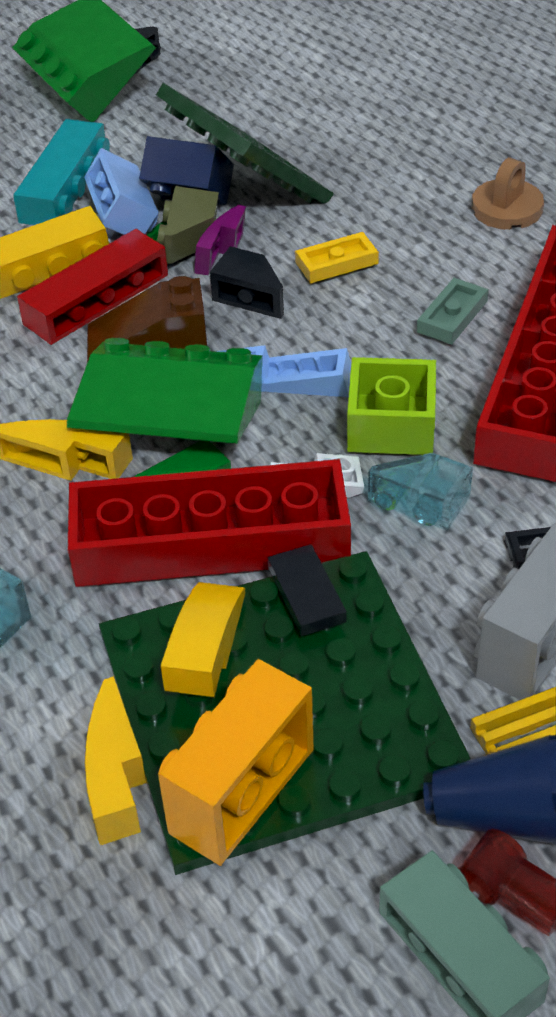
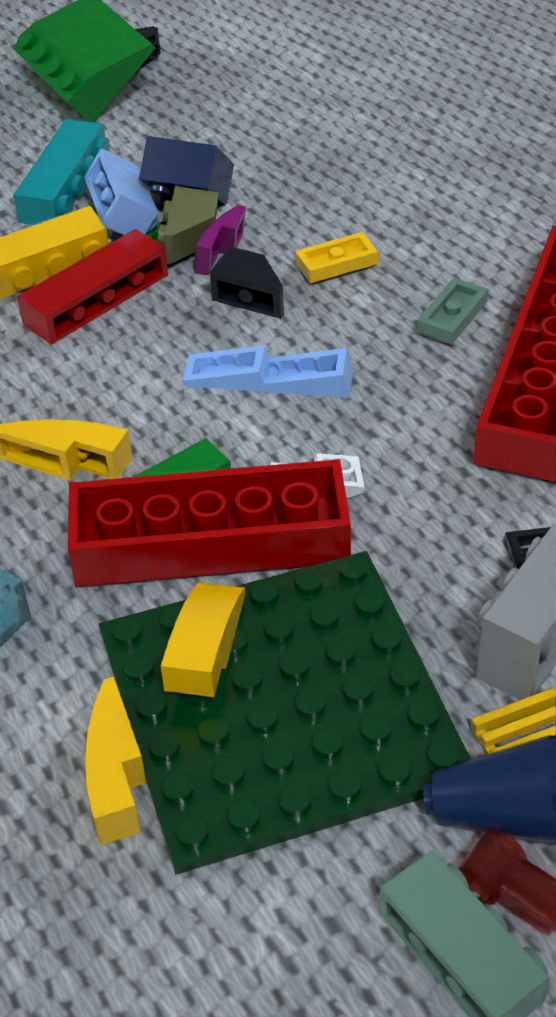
green slope [67,338,263,444] -> none
reddish brown slope [87,276,207,363] -> none
dark green plate [156,83,334,204] -> none
light orange brick [158,659,314,866] -> none
black tile [267,544,347,636] -> none
lime brick [347,357,436,455] -> none
clear light blue slope [368,453,473,531] -> none
medium nougat tile [472,157,544,230] -> none

